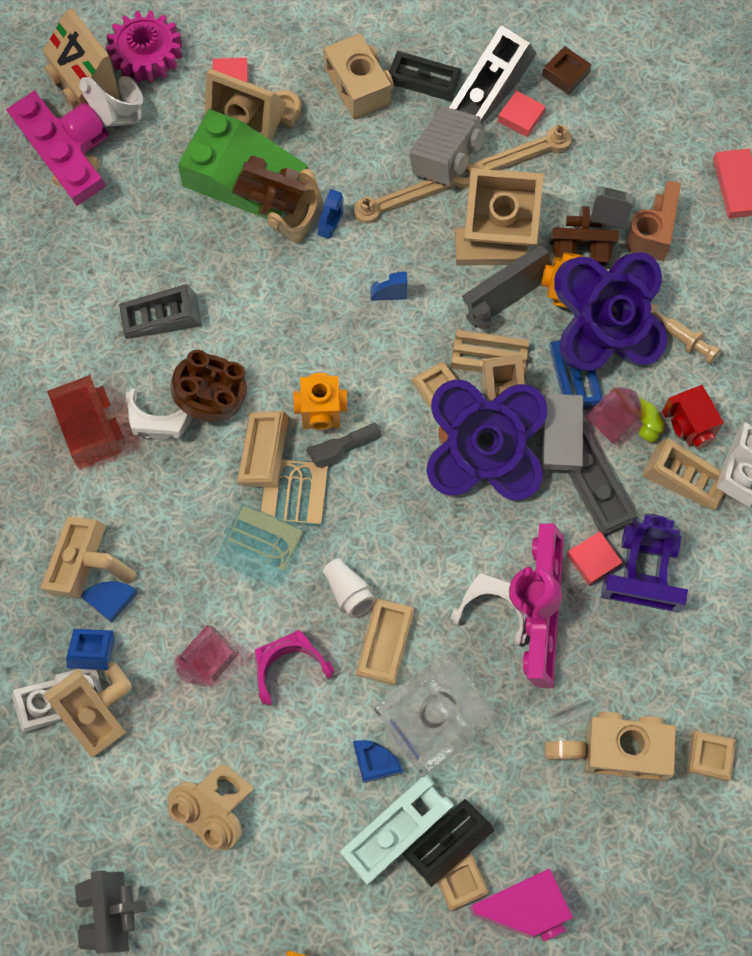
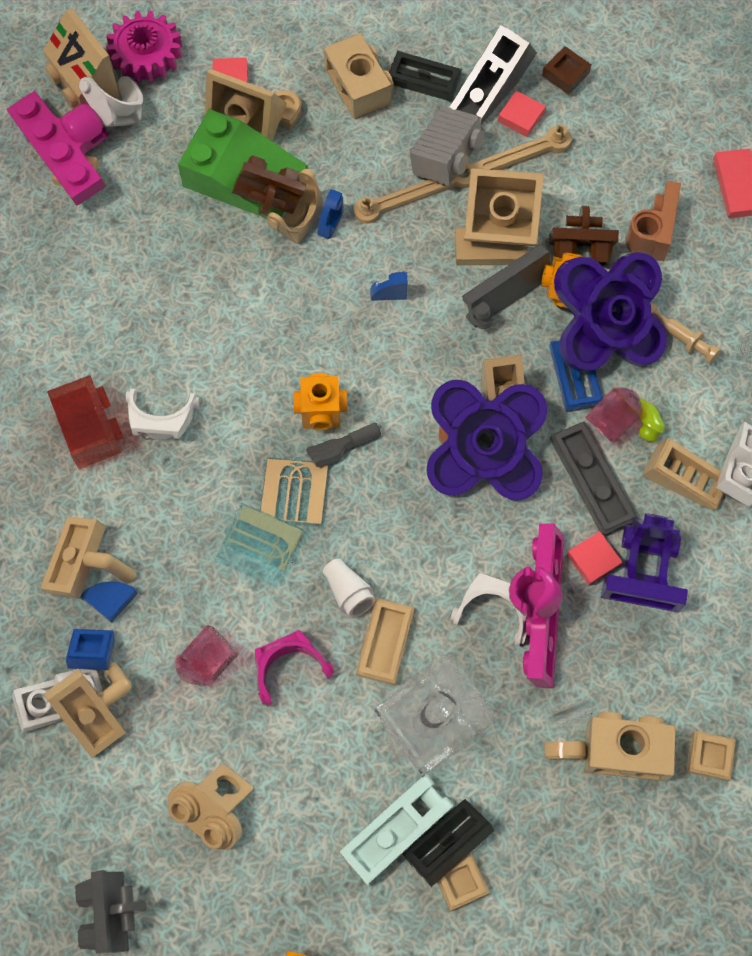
dark grey slope [119,284,201,339] -> none
reddish brown tile [170,350,247,422] -> none
tan tile [237,411,289,487] -> none
blue tile [353,740,403,783] -> none
tan tile [412,361,457,410] -> none
tan tile [451,330,529,376] -> none
dark pink slope [469,868,573,942] -> none
light grey tile [542,393,583,471] -> none
dark grey slope [590,186,633,229] -> none
red brick [662,384,724,449] -> none

